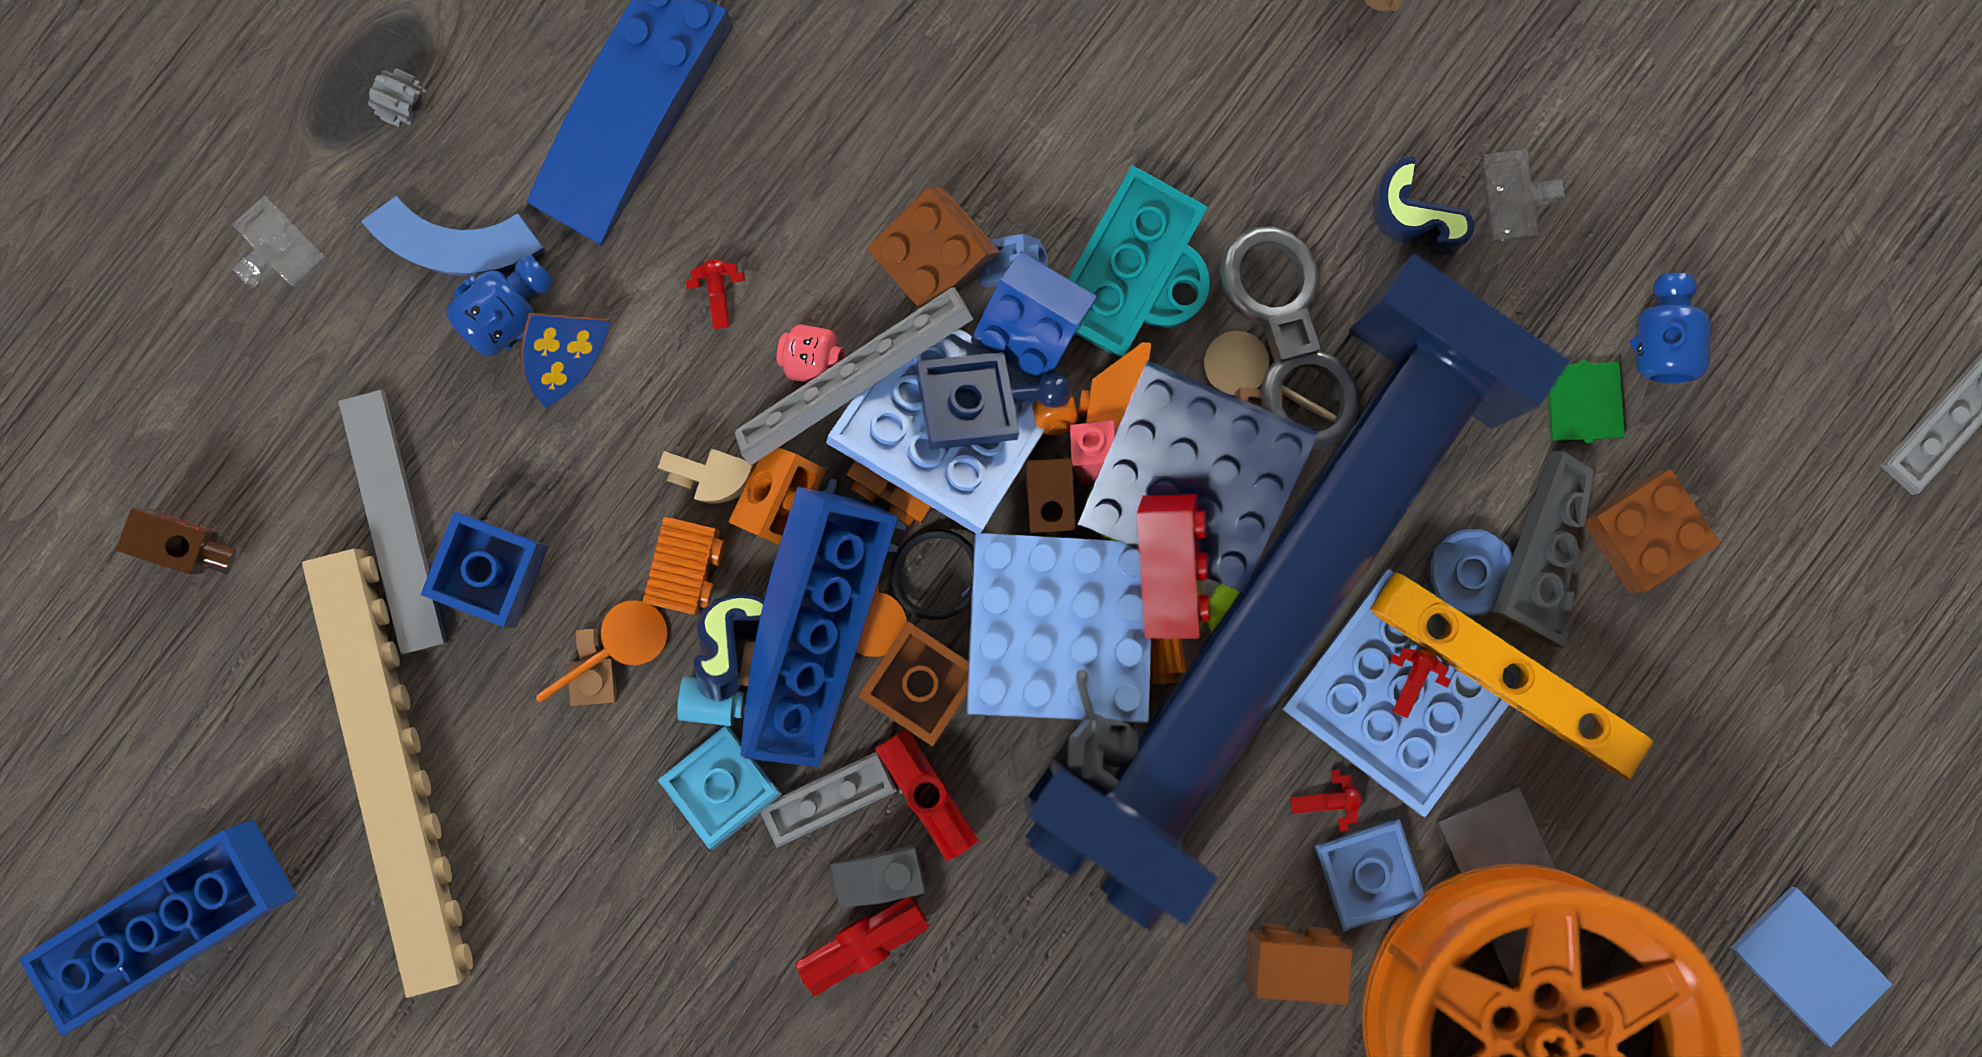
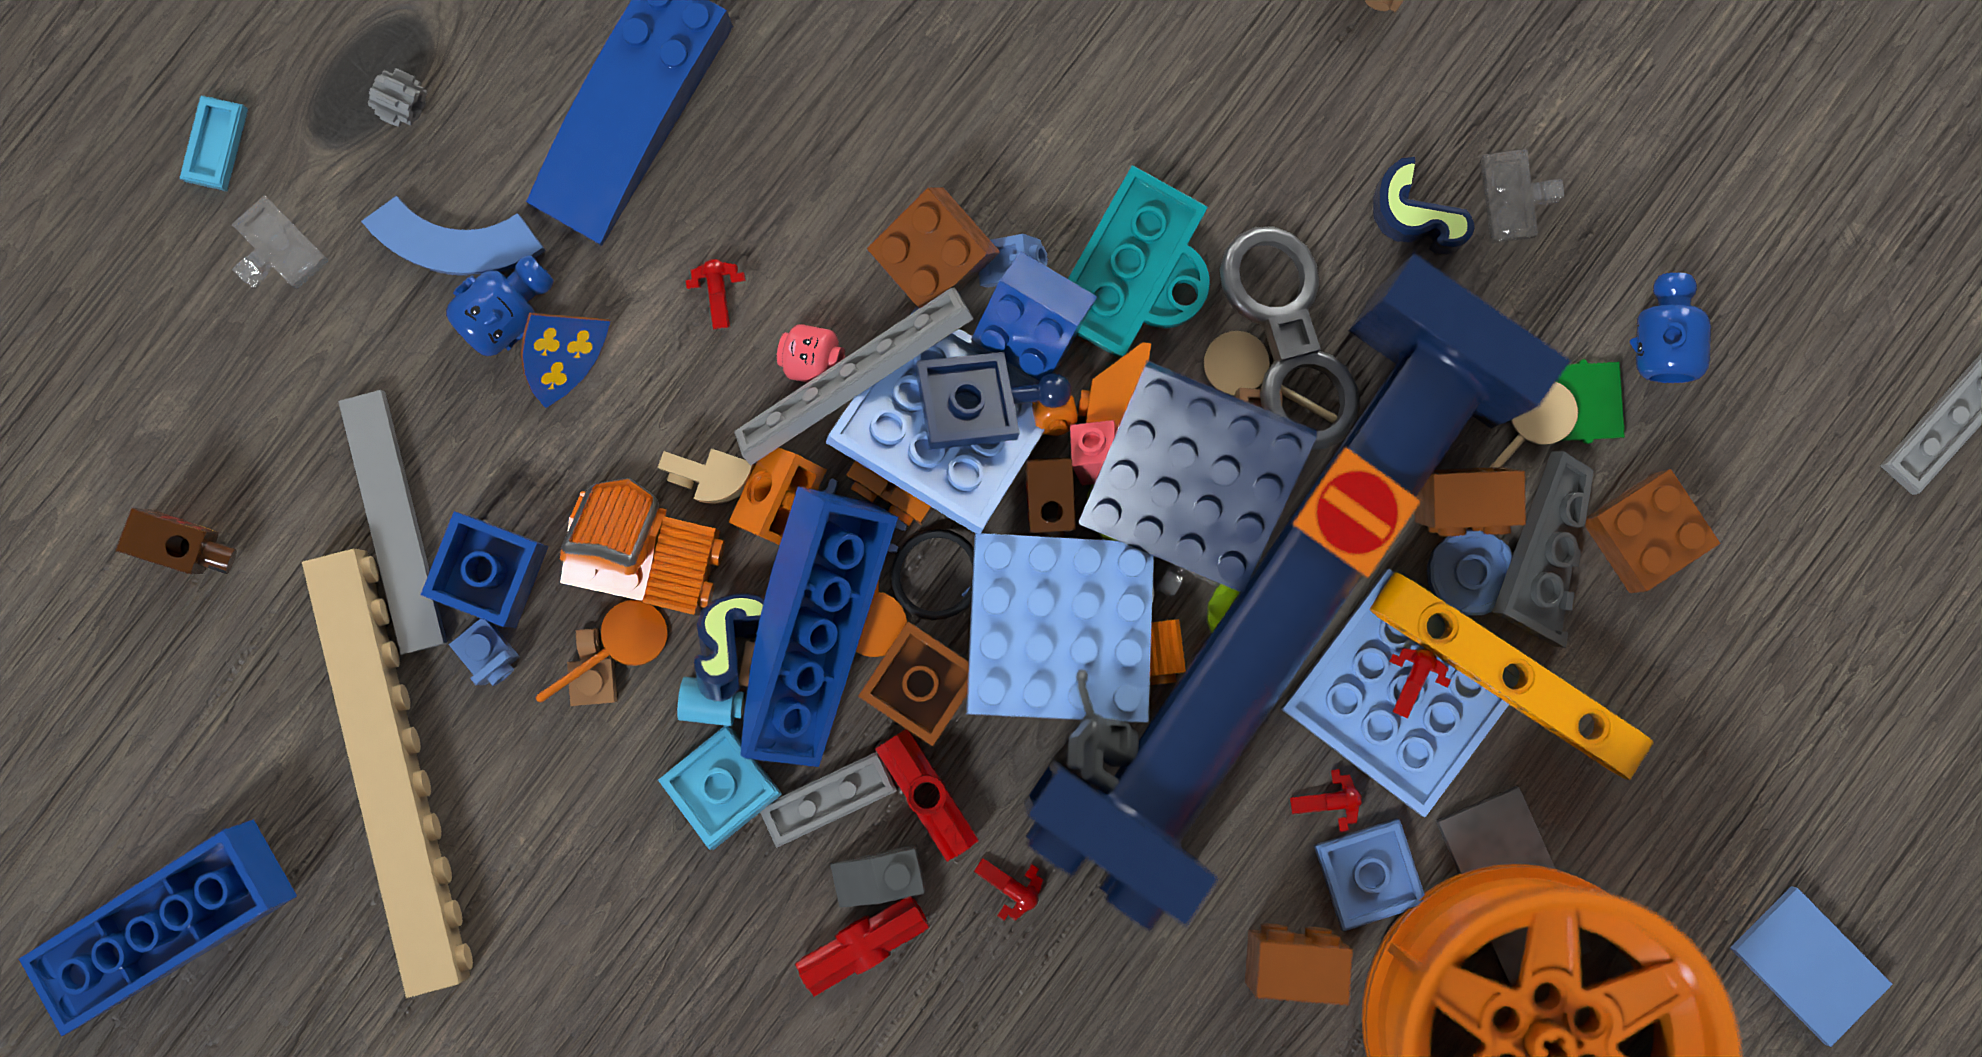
brick [1137,495,1211,639] -> none
none -> medium azure tile [180,95,248,191]
none -> medium blue bracket [449,618,520,686]
none -> orange piece [560,478,667,601]
none -> red piece [974,858,1043,921]
none -> piece [1292,447,1421,578]
none -> dark orange brick [1415,467,1526,536]
none -> tan piece [1490,382,1578,467]

